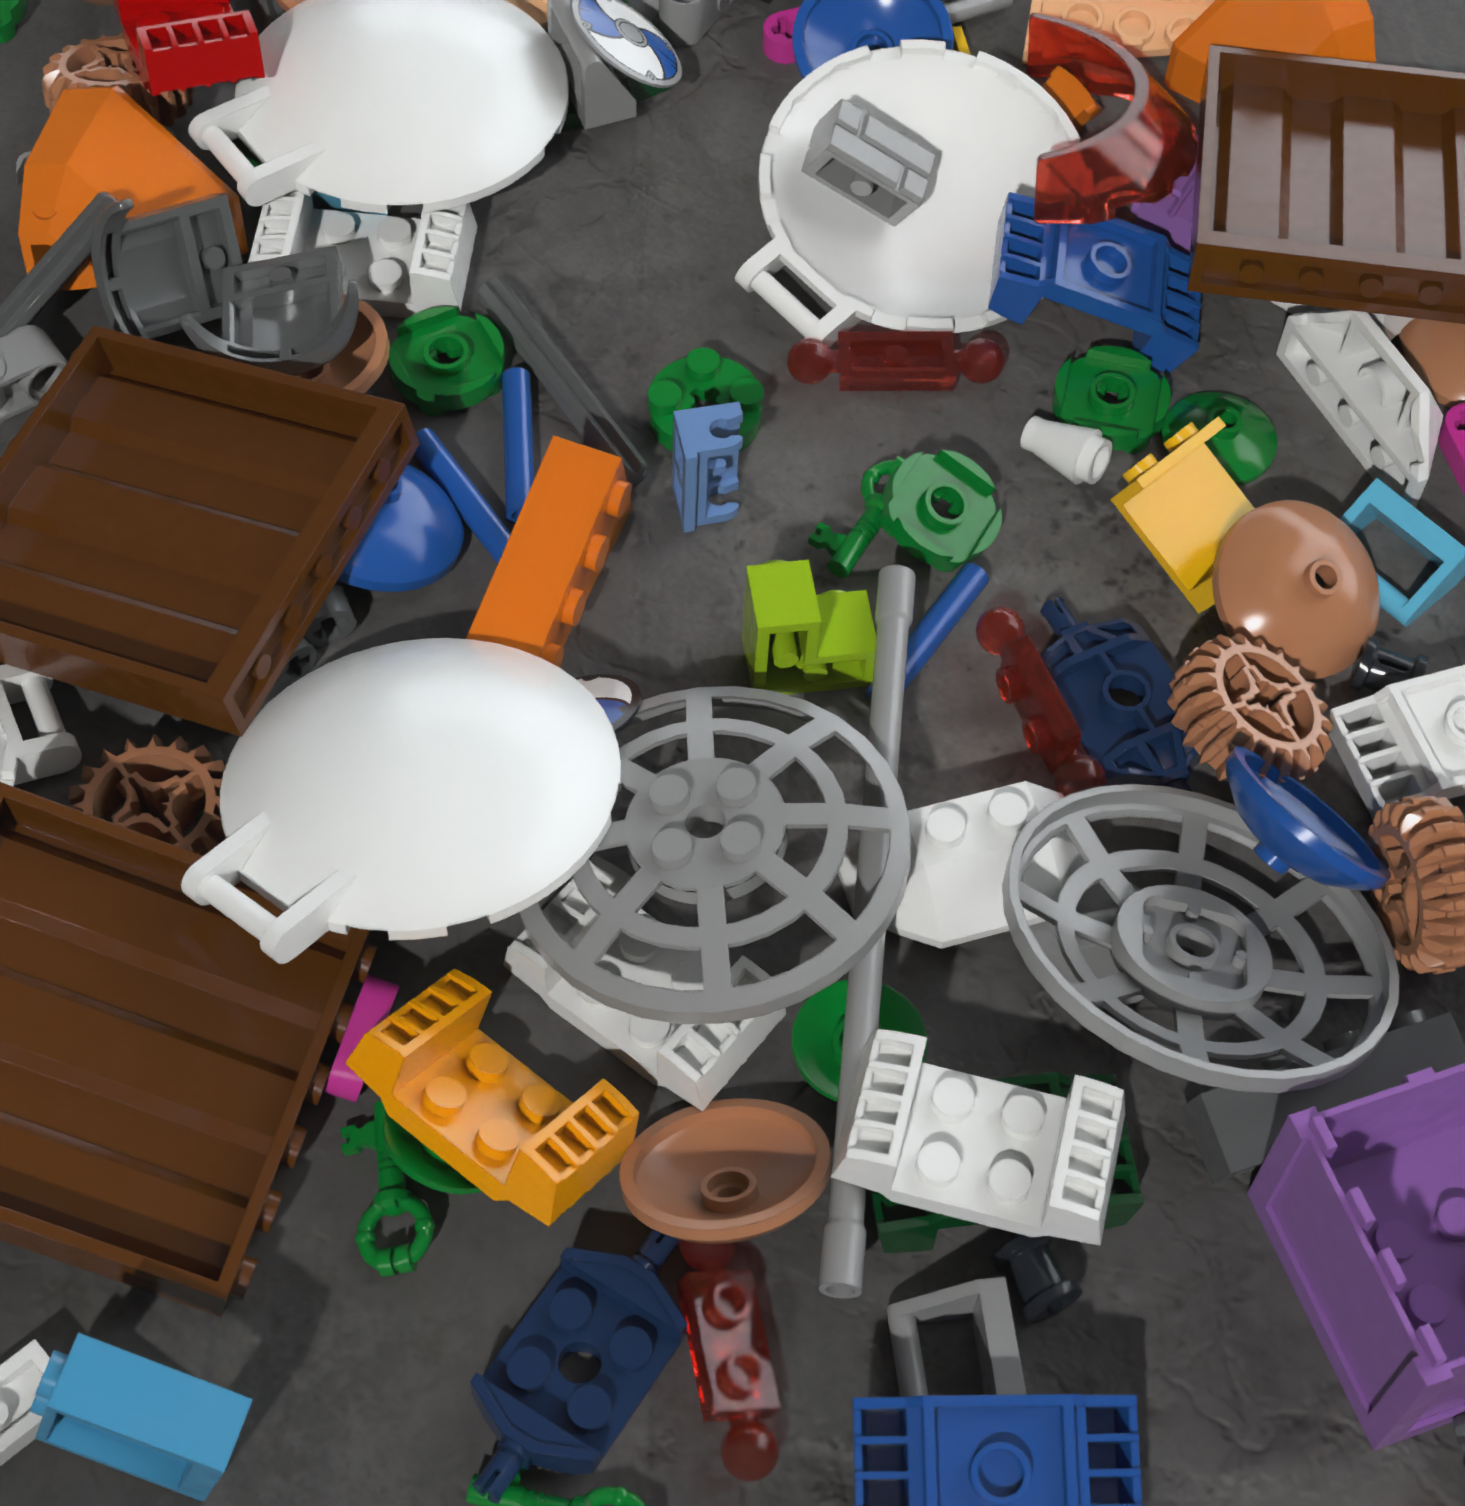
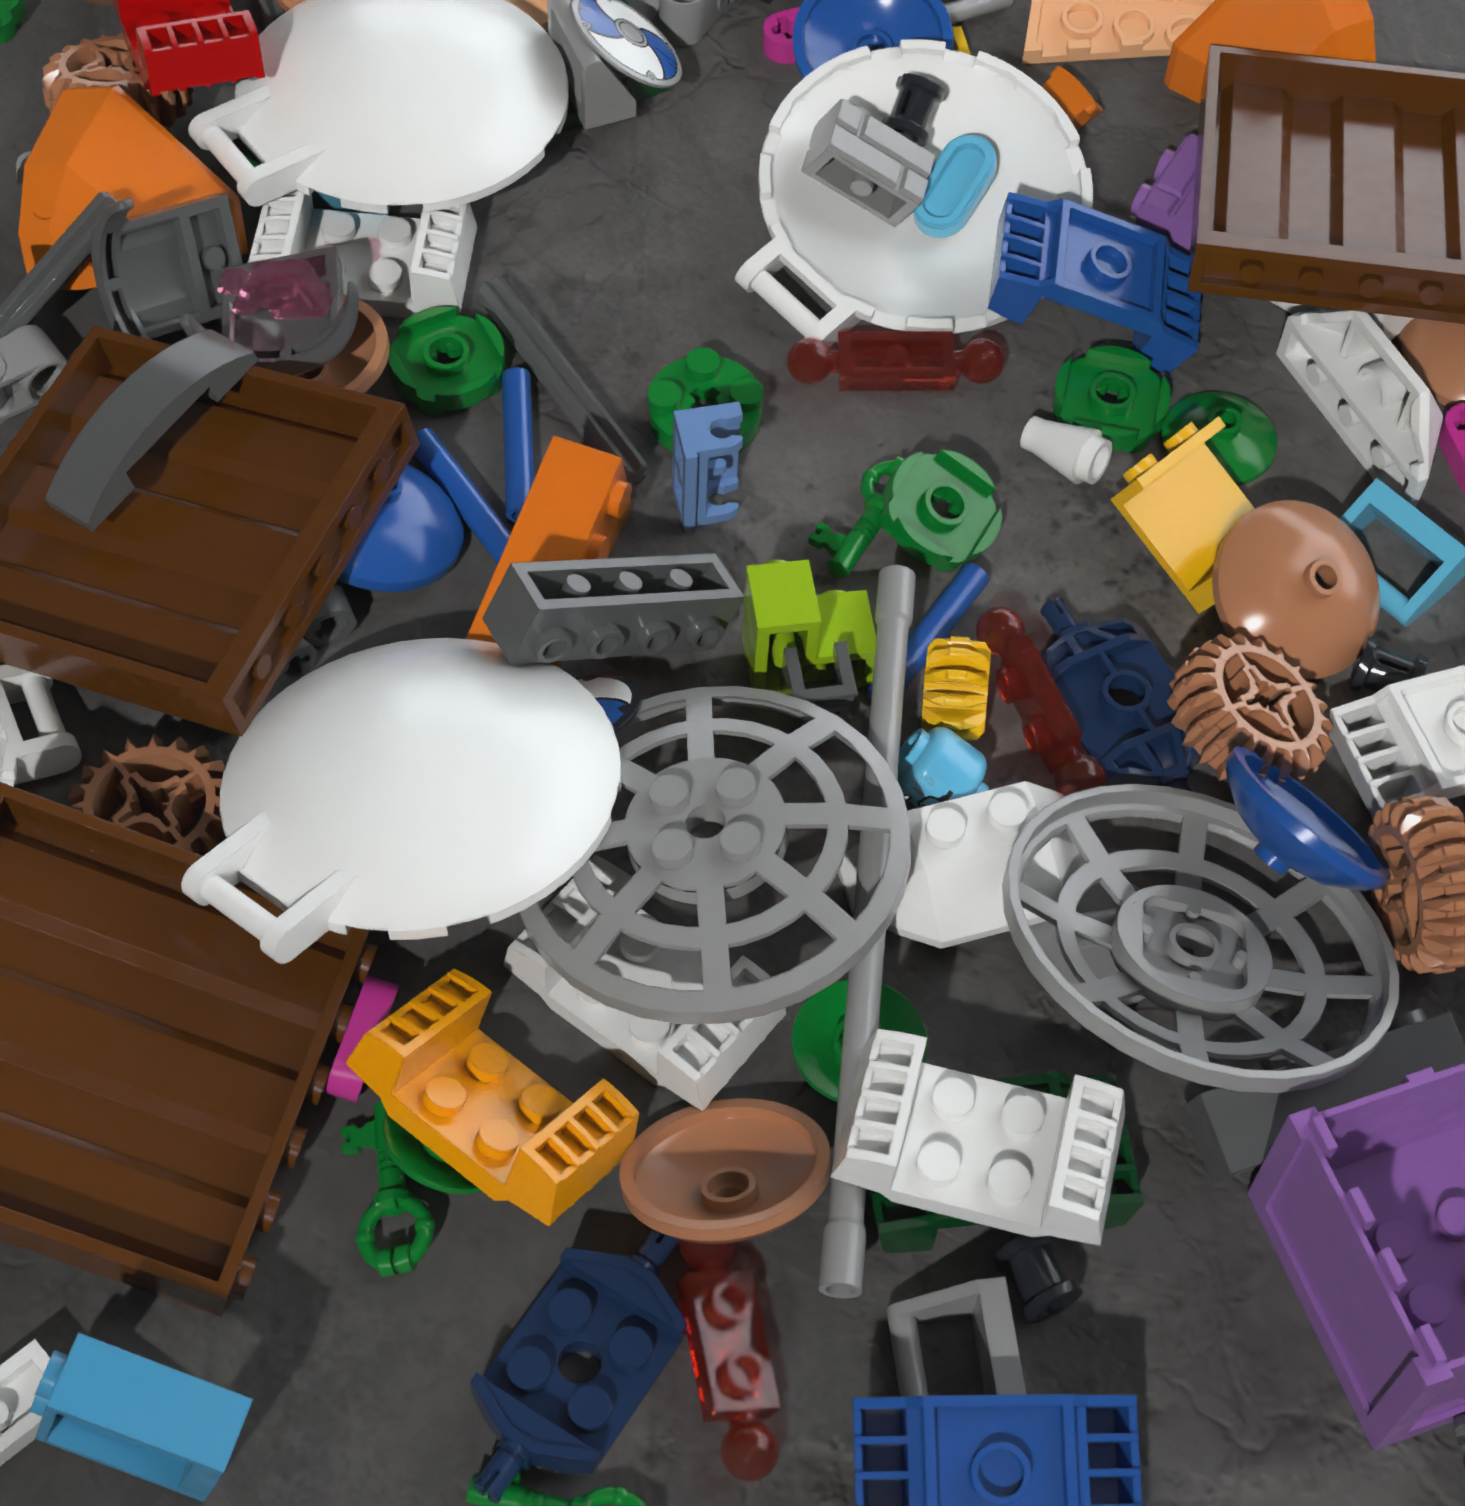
clear red windscreen [1027,13,1198,224] -> none
none -> dark grey slope [45,329,258,532]
none -> clear pink plate [217,259,333,319]
none -> dark grey brick [482,553,744,665]
none -> dark grey window [780,641,858,734]
none -> black bush [882,73,945,147]
none -> medium azure head [897,727,989,808]
none -> medium azure tile [913,135,997,238]
none -> yellow gear [921,636,991,740]

